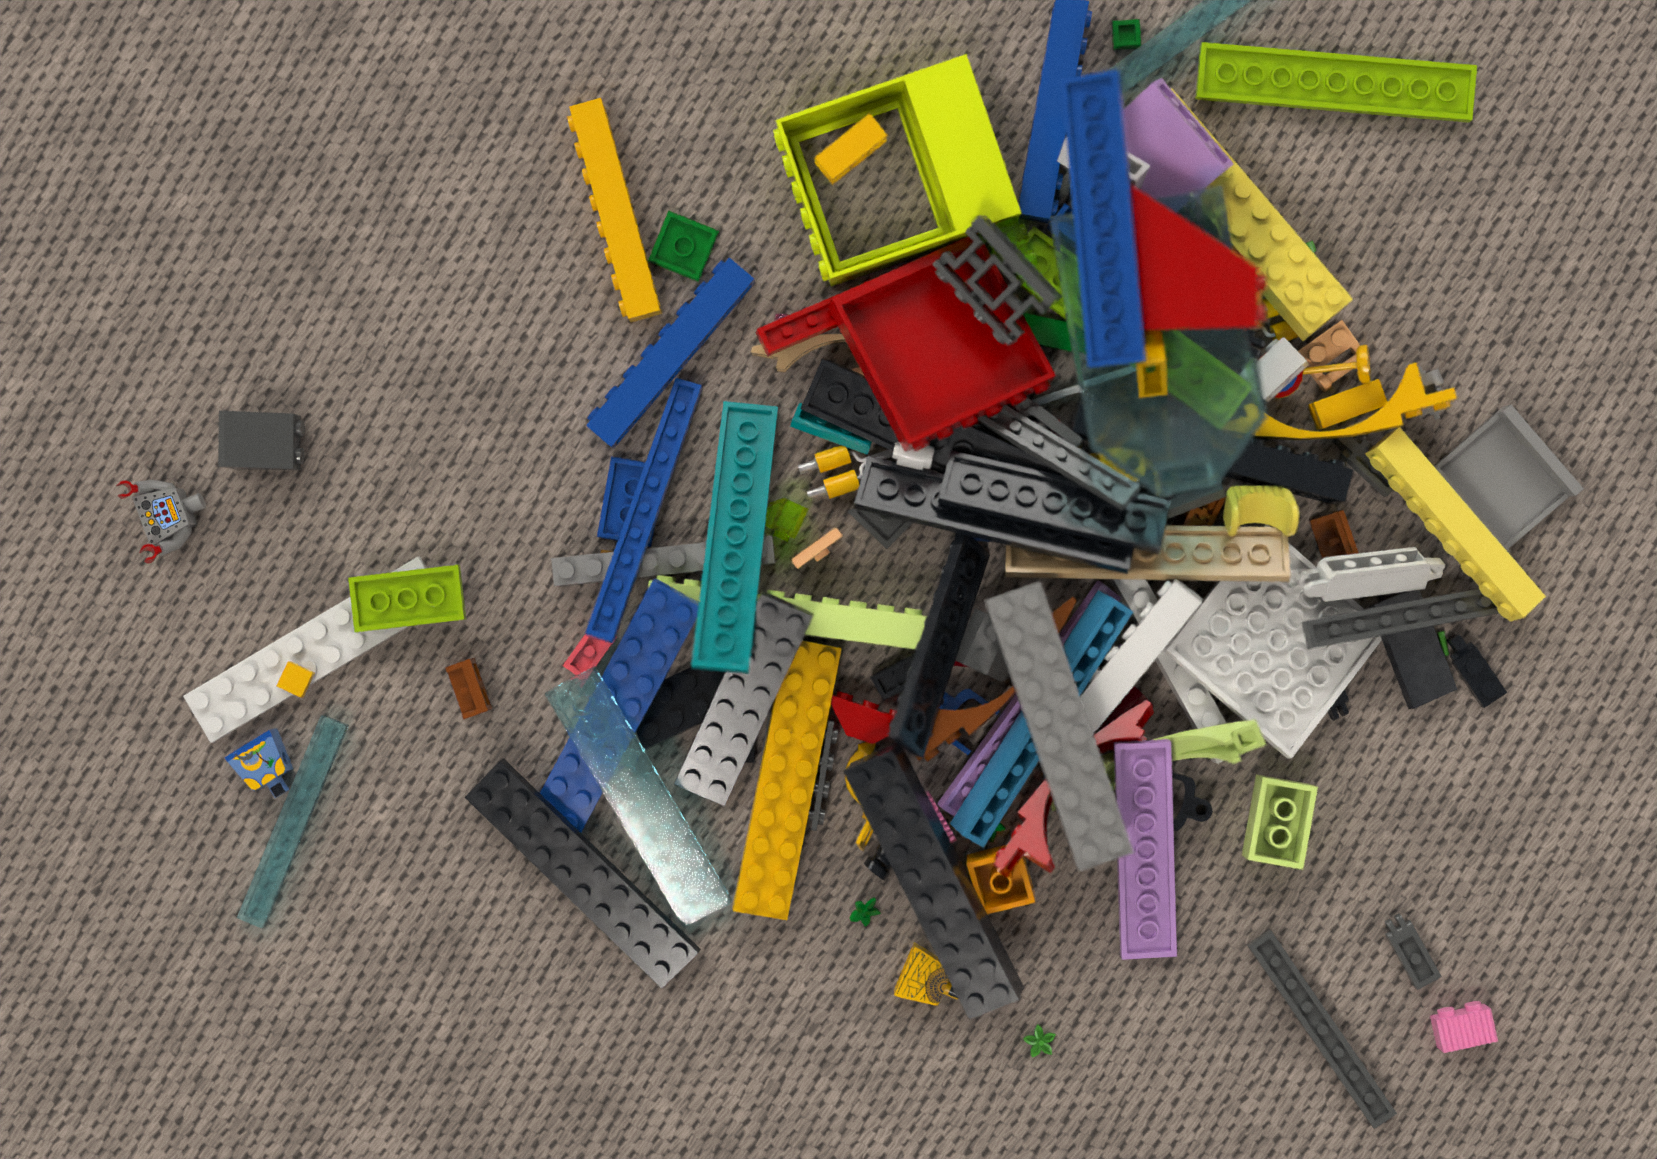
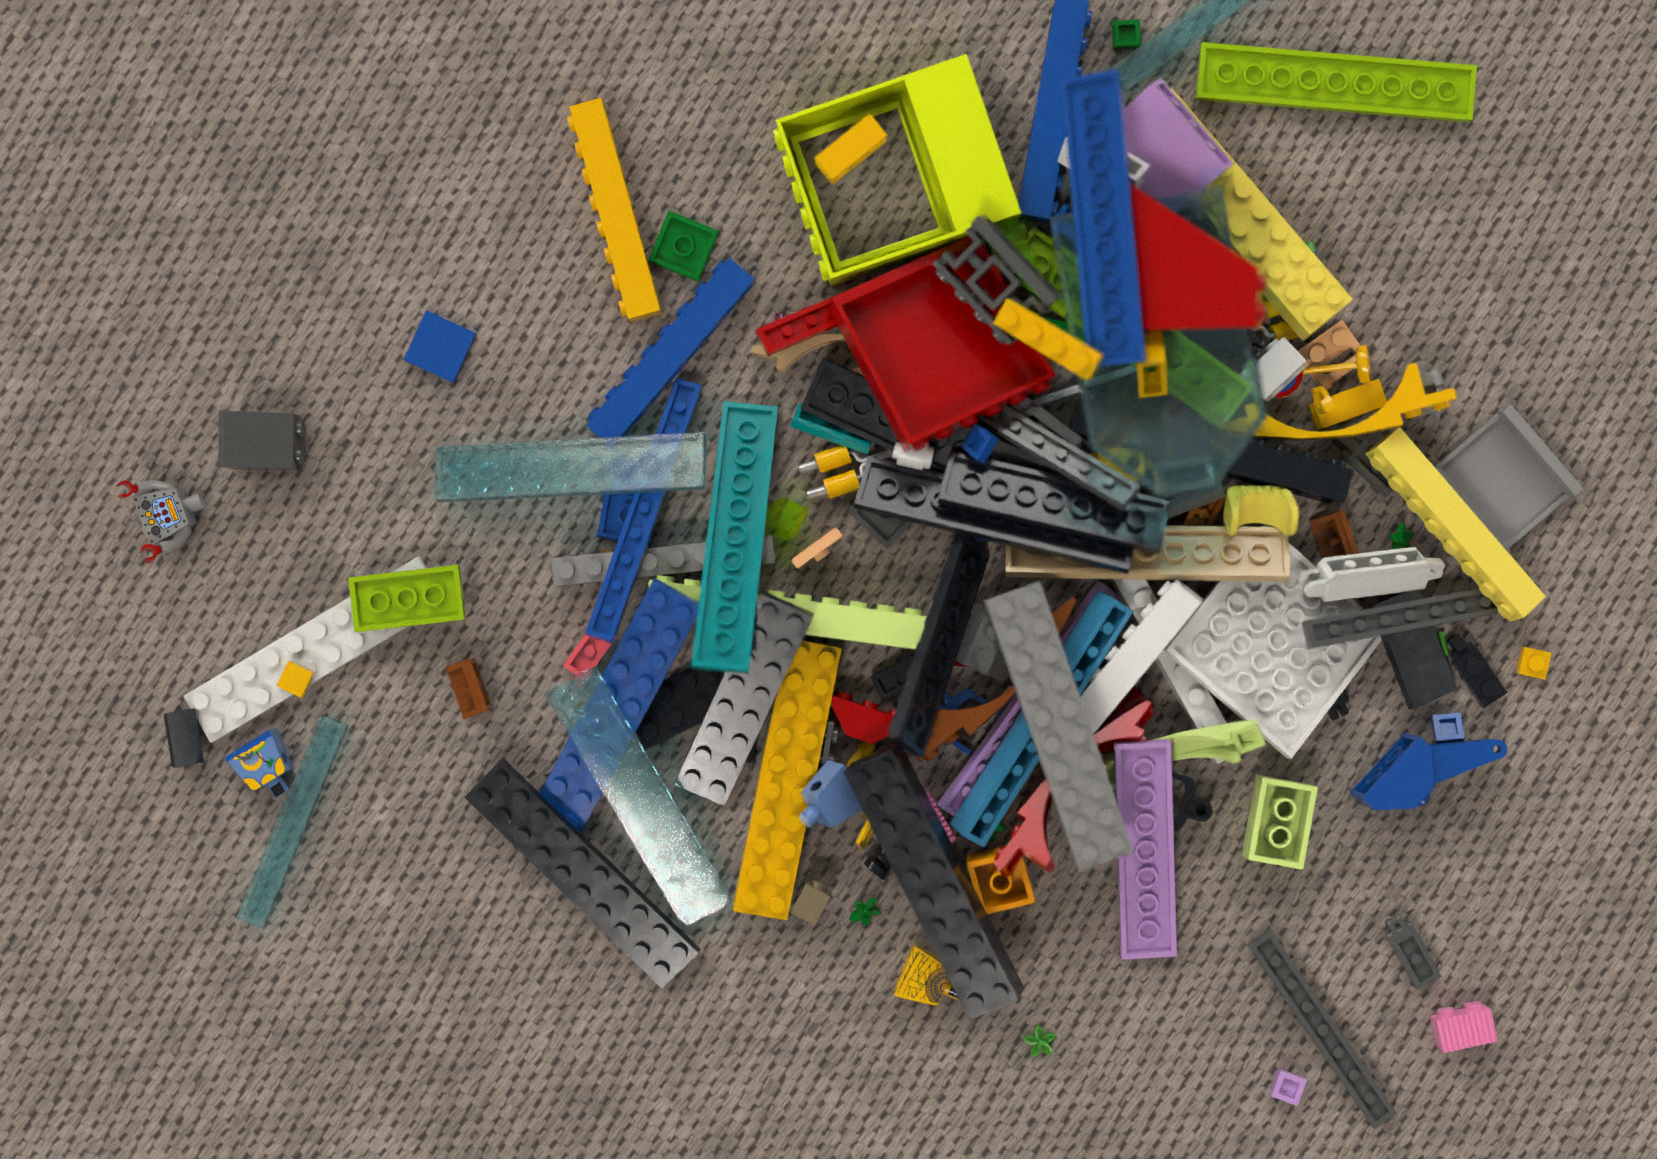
none -> black panel [164,708,204,768]
none -> blue tile [403,310,477,384]
none -> clear light blue plate [434,432,706,503]
none -> dark tan brick [790,879,832,926]
none -> medium blue torso [799,760,862,828]
none -> blue plate [962,424,999,463]
none -> yellow plate [993,299,1104,380]
none -> lavender plate [1269,1068,1307,1106]
none -> yellow tile [1310,386,1335,415]
none -> blue slope [1349,733,1507,810]
none -> green plant [1389,523,1415,550]
none -> plate [1431,713,1465,744]
none -> yellow plate [1516,647,1551,680]

